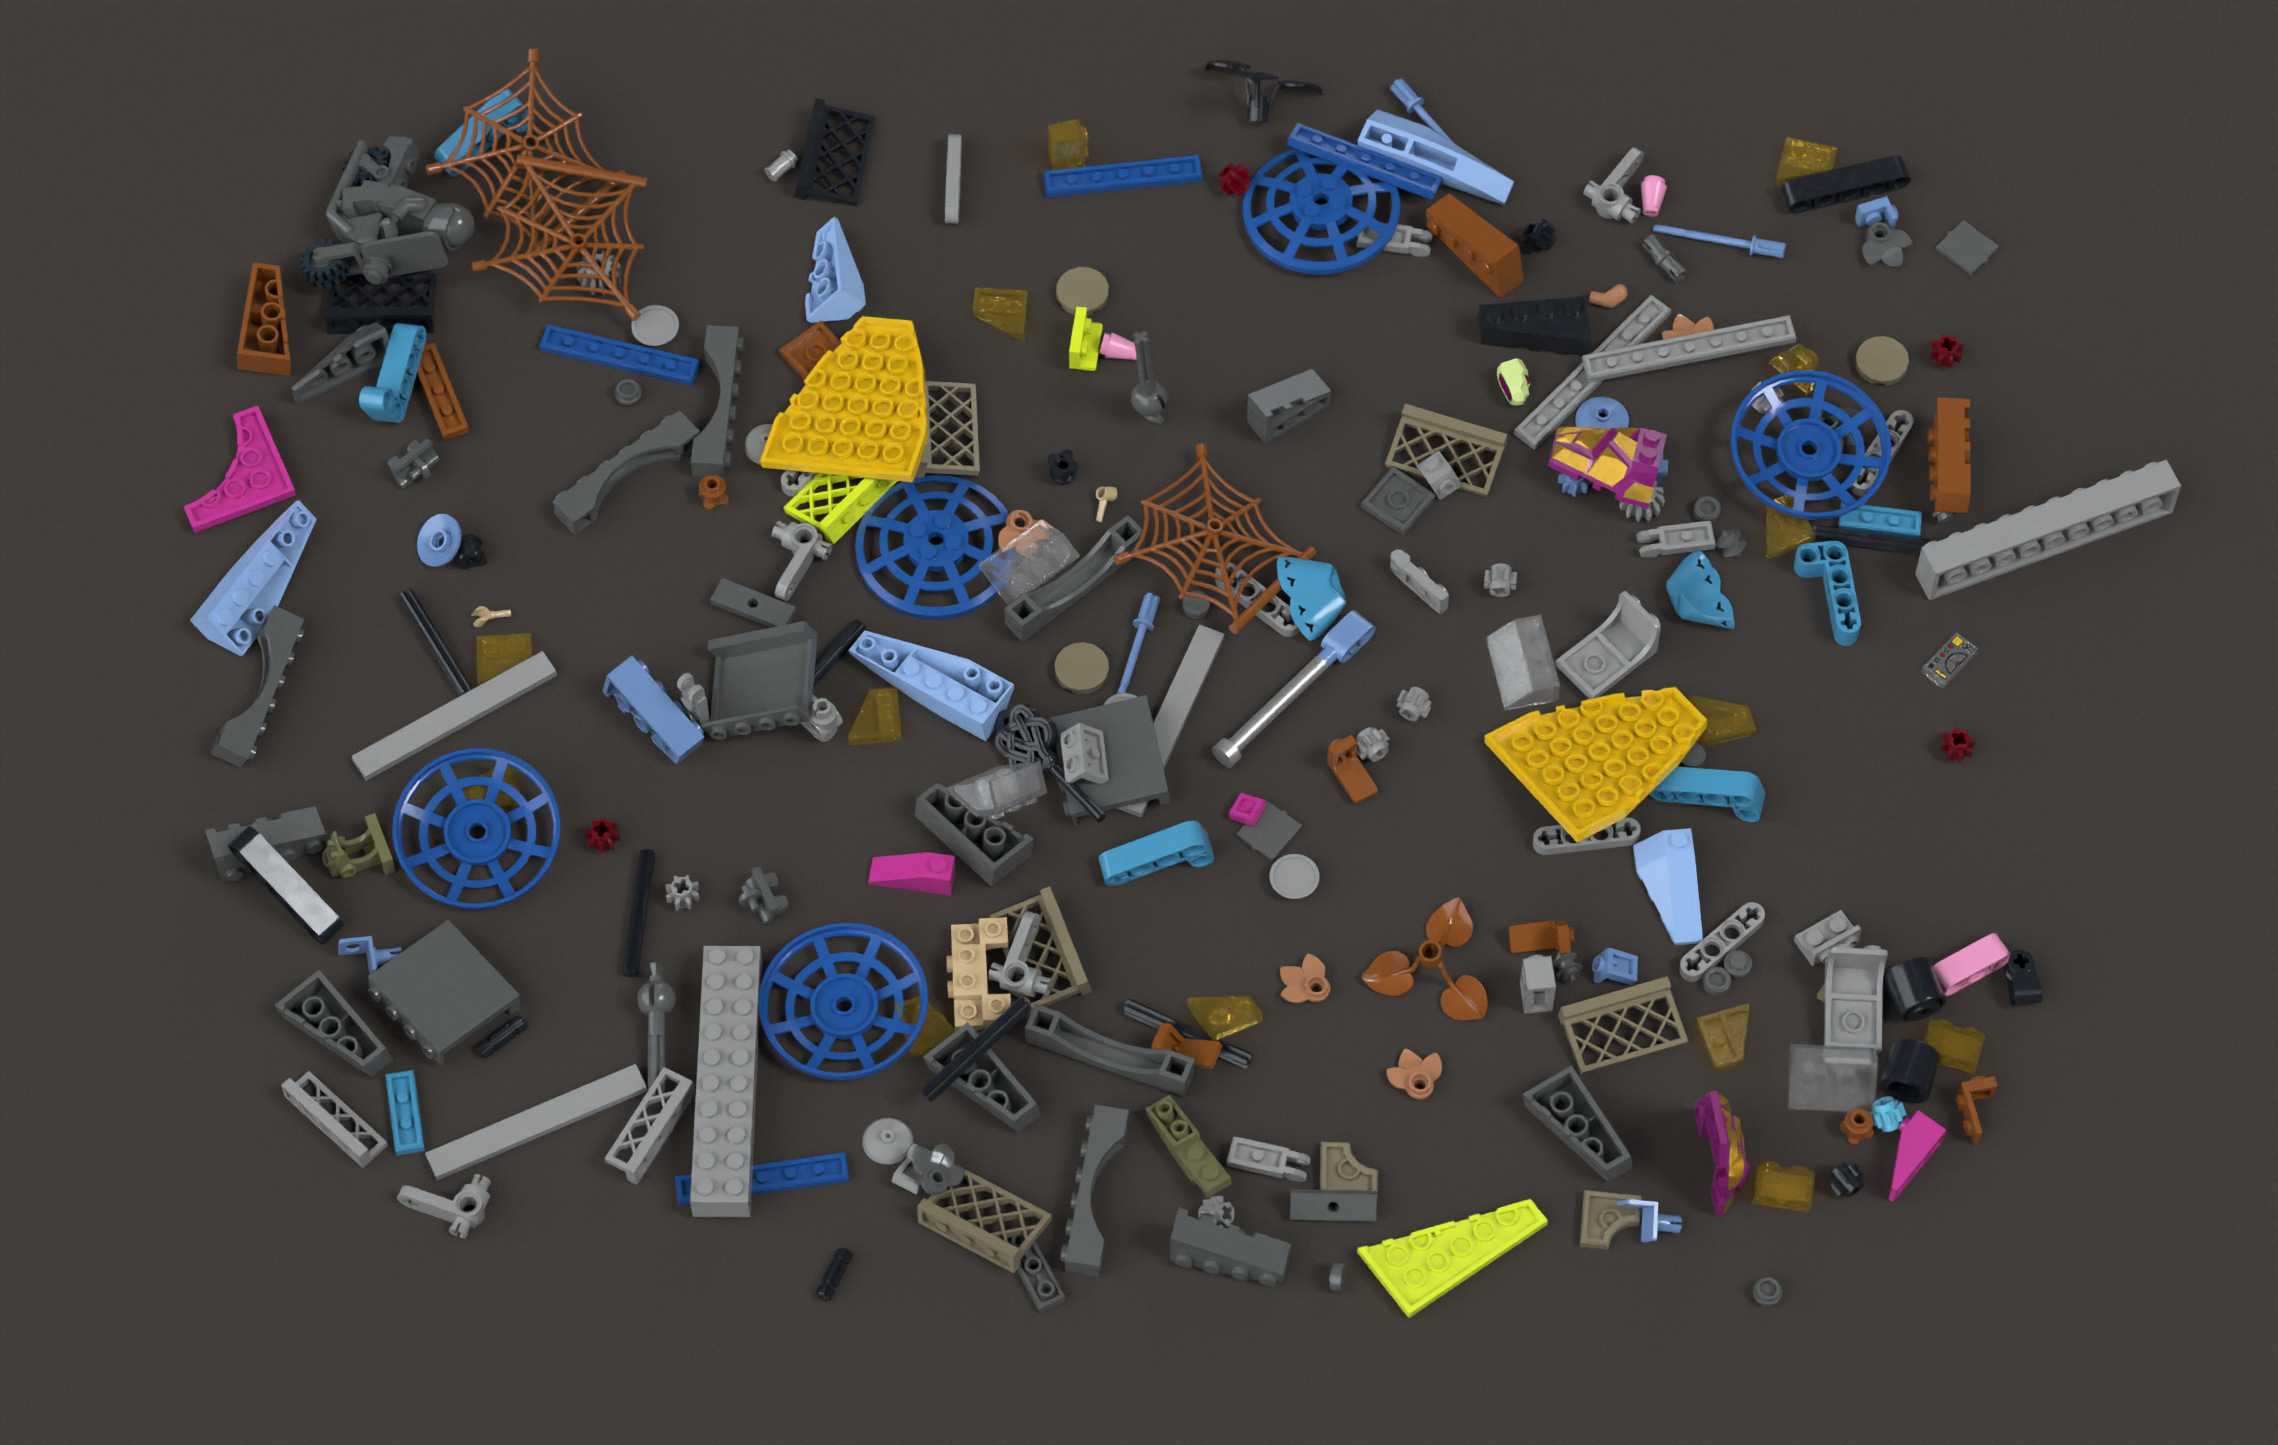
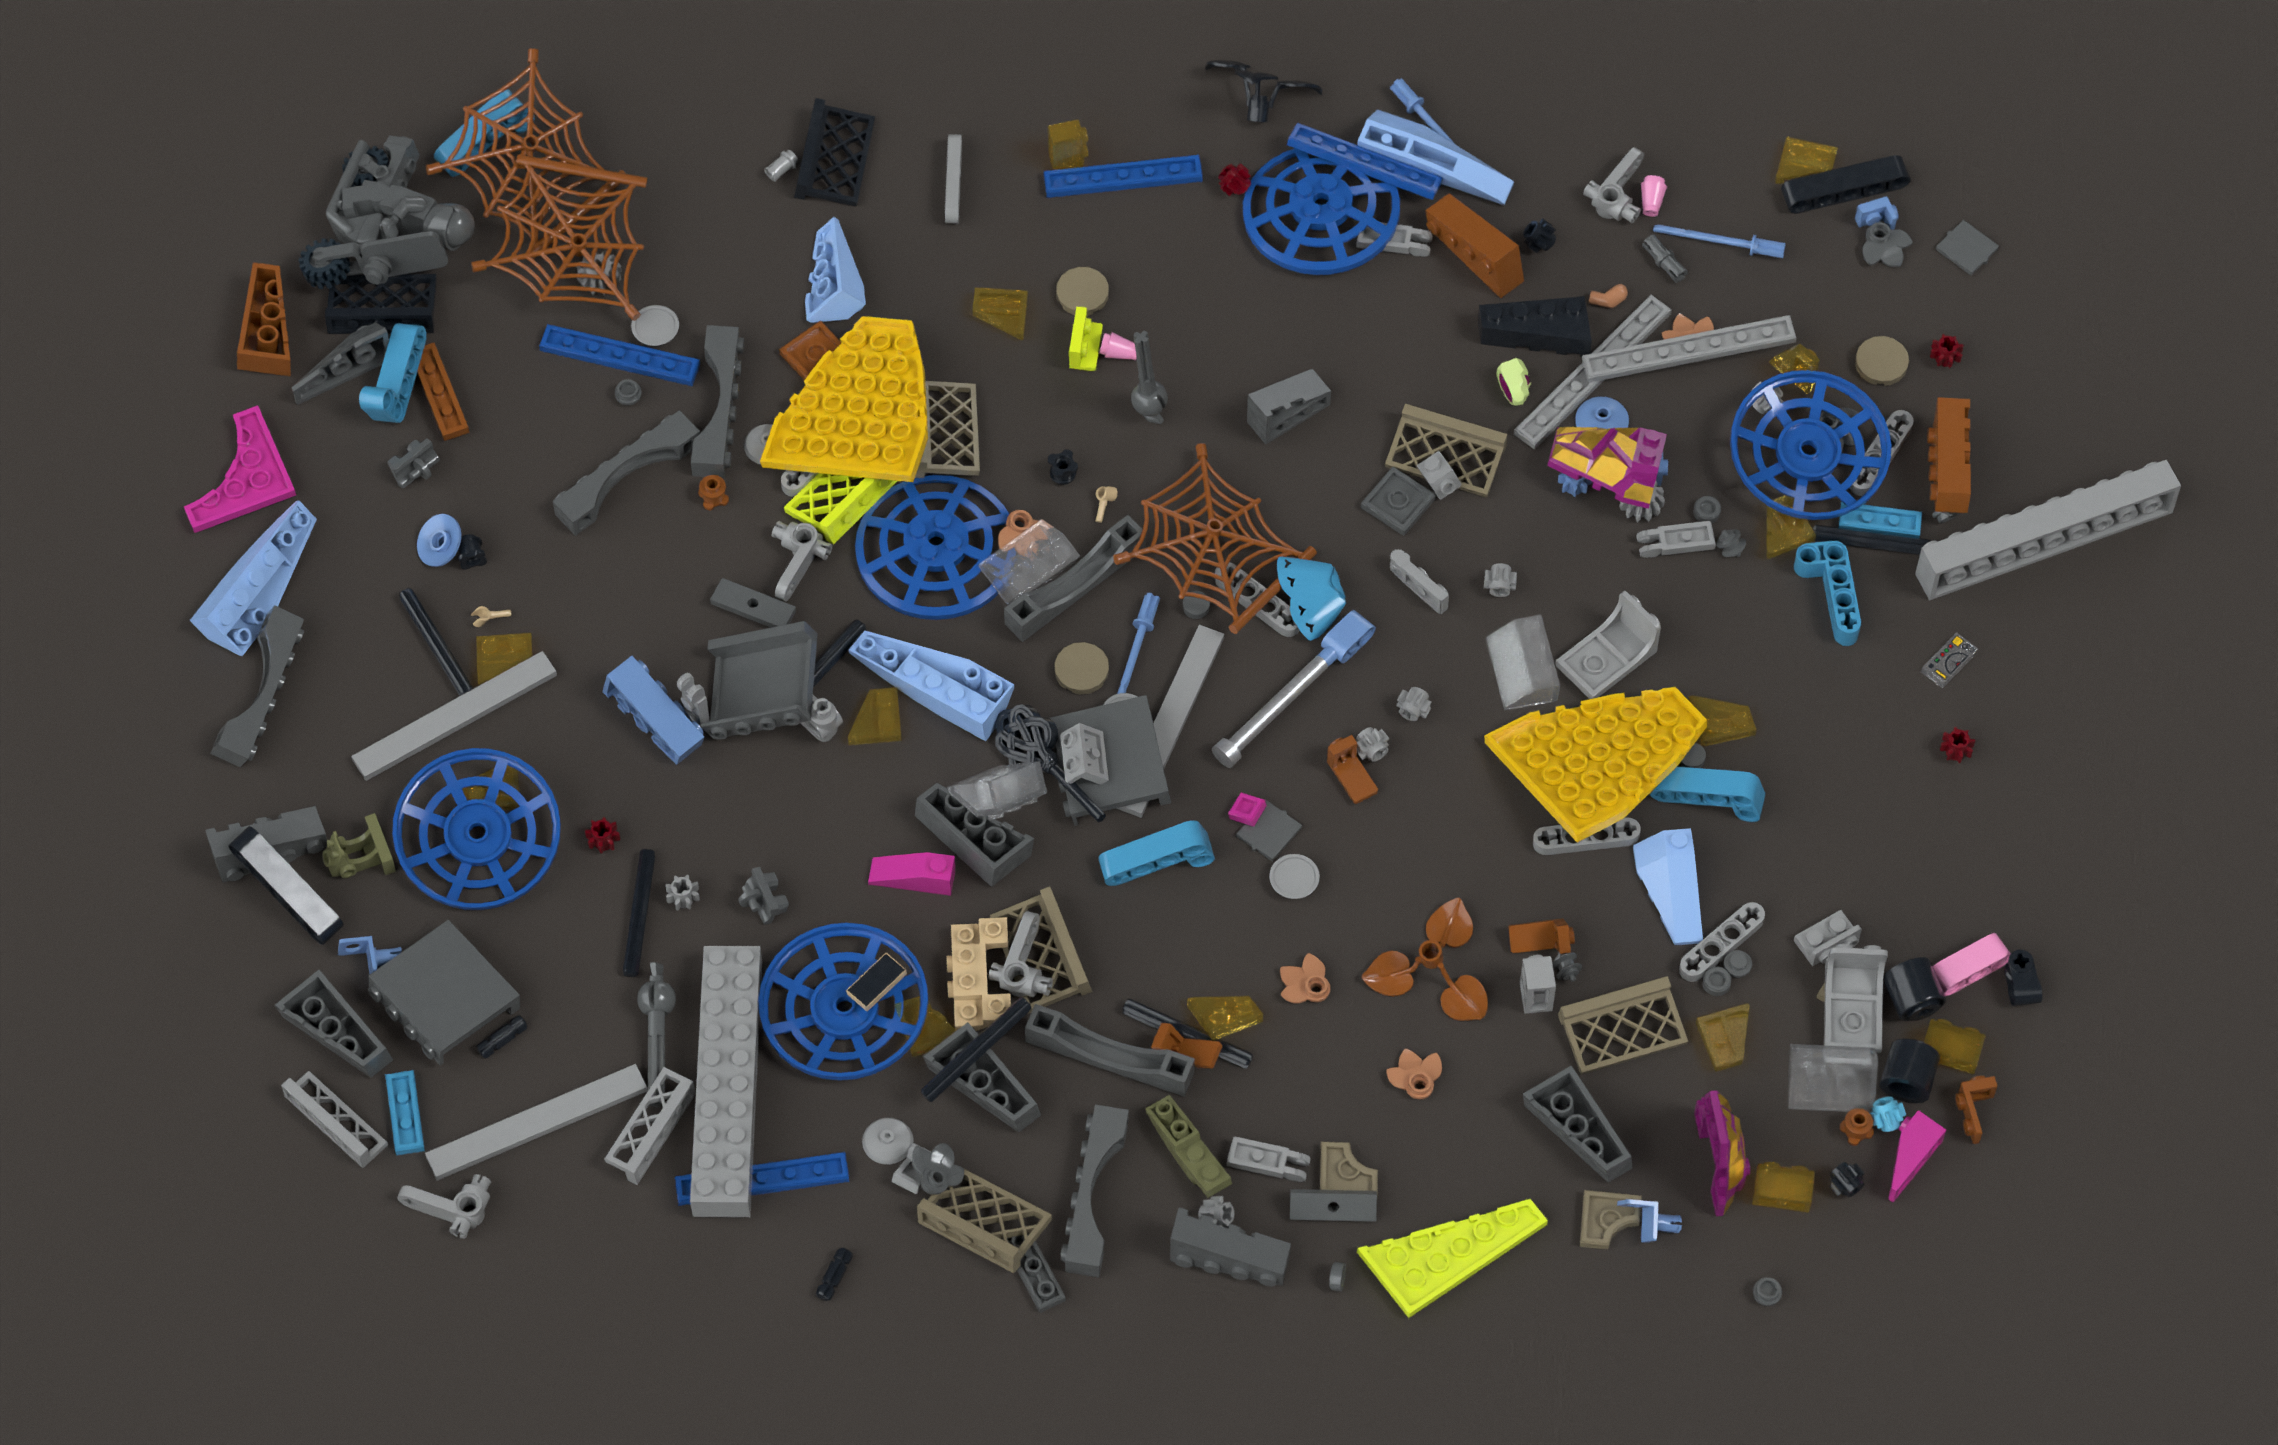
medium blue bracket [1592,948,1638,985] -> none
dark azure piece [1666,551,1735,629] -> none
none -> black tile [846,953,907,1012]

